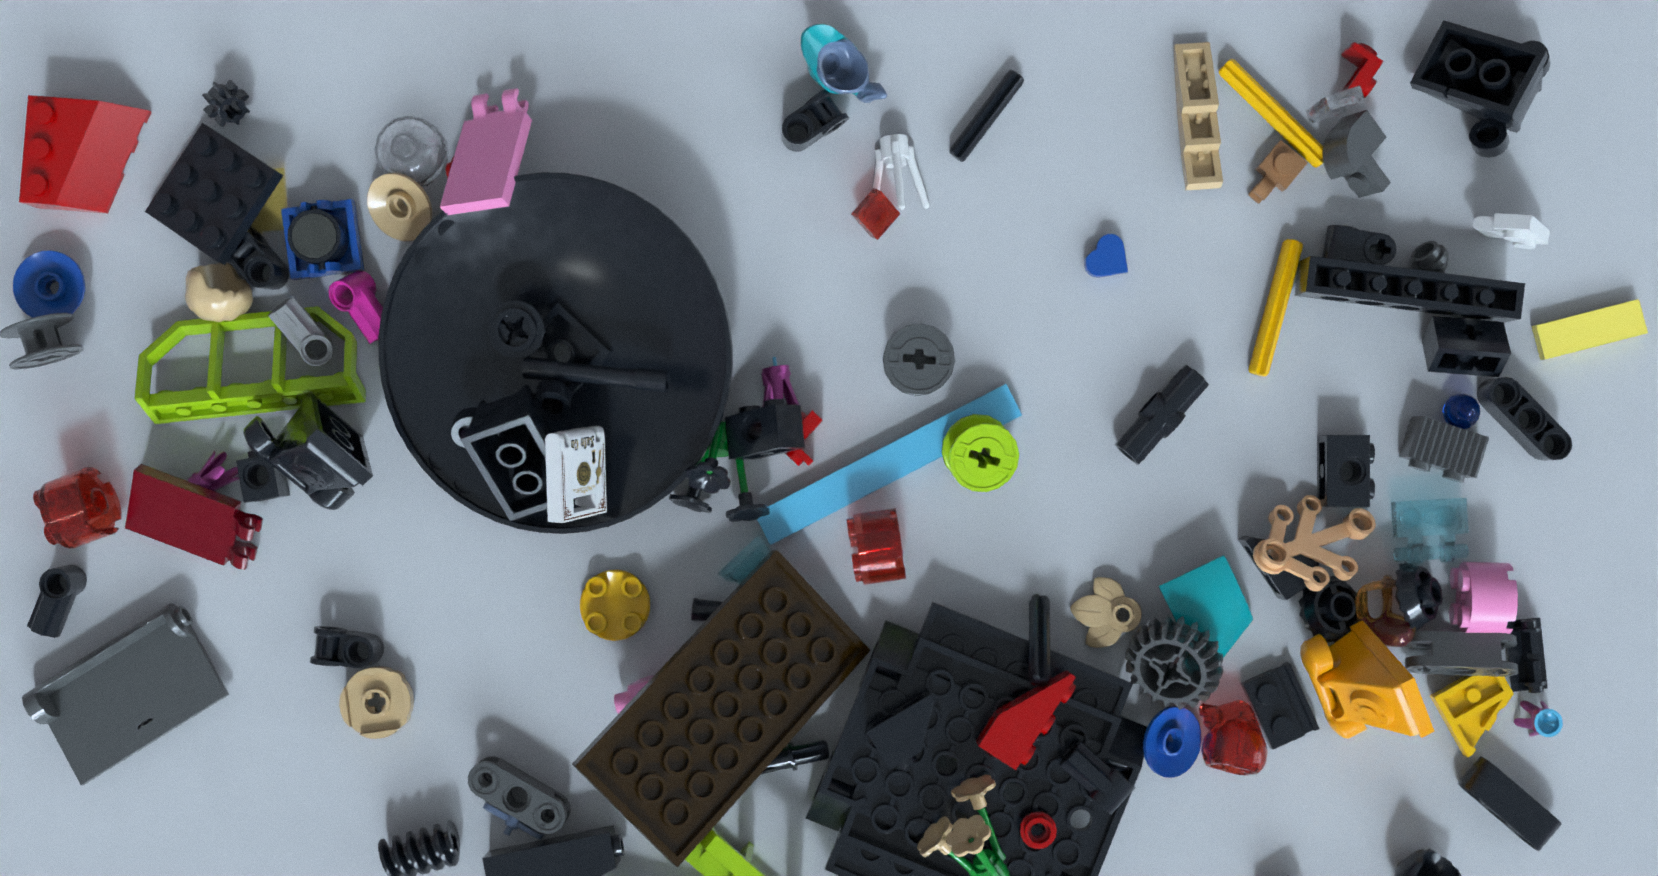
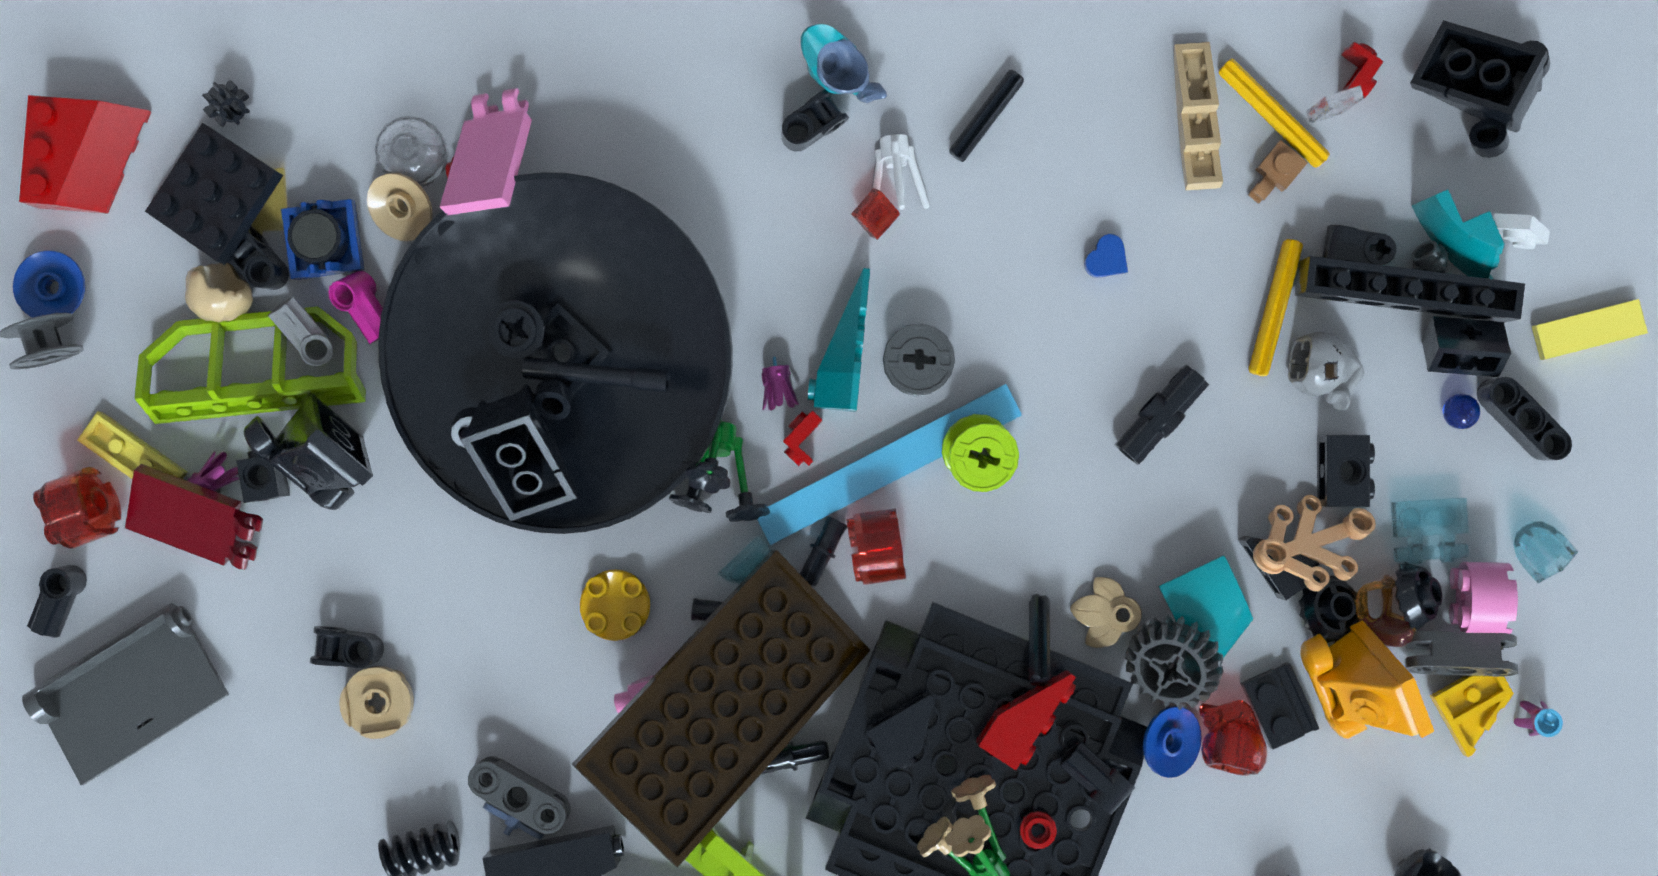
white container [545,426,607,523] -> none
black brick [725,399,805,460] -> none
dark grey brick [1323,110,1391,198] -> none
dark grey brick [1399,416,1489,483] -> none
black beam [1458,756,1562,851] -> none
black hinge [1507,617,1548,693] -> none
none -> light yellow tile [77,411,188,479]
none -> black axle [800,516,848,587]
none -> teal wedge [807,268,870,412]
none -> light grey piece [1288,332,1364,410]
none -> teal slope [1412,189,1505,279]
none -> clear light blue brick [1513,521,1578,583]

